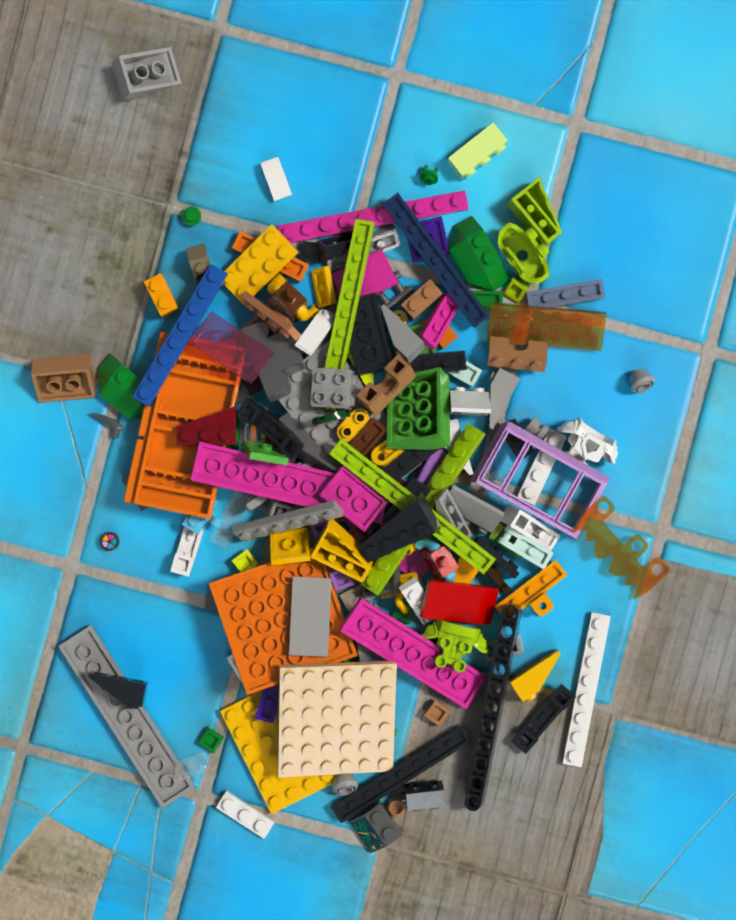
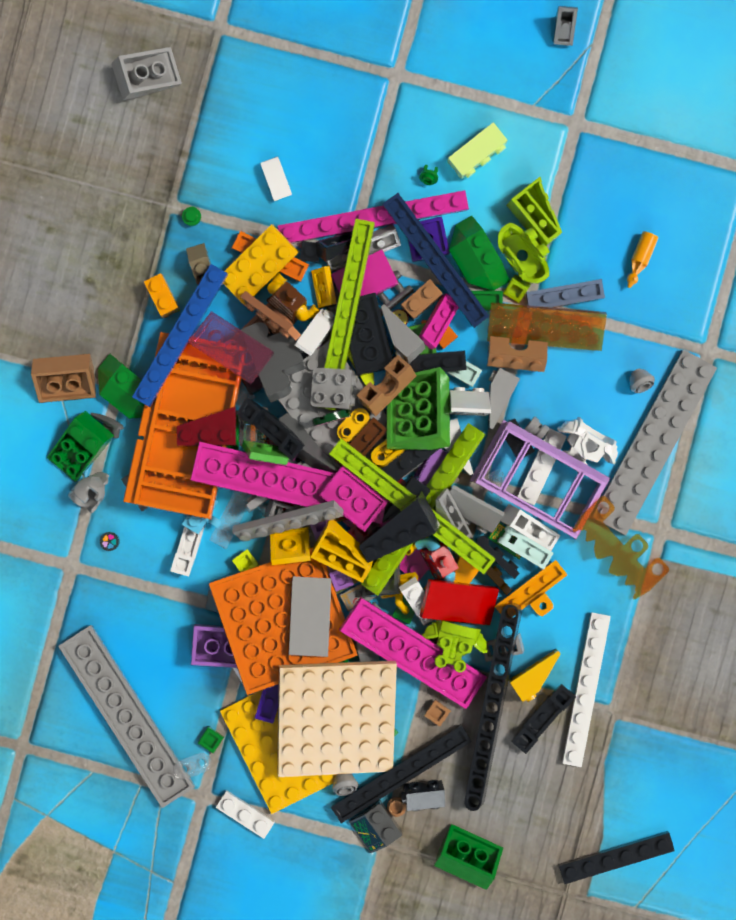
black slope [88,671,149,709] -> none
none -> green slope [47,411,114,482]
none -> light grey helmet [68,472,110,513]
none -> medium lavender slope [191,624,237,668]
none -> green slope [434,824,503,890]
none -> slope [553,6,578,46]
none -> black plate [558,831,675,884]
none -> light grey plate [591,349,717,536]
none -> light orange wheel [627,231,659,288]

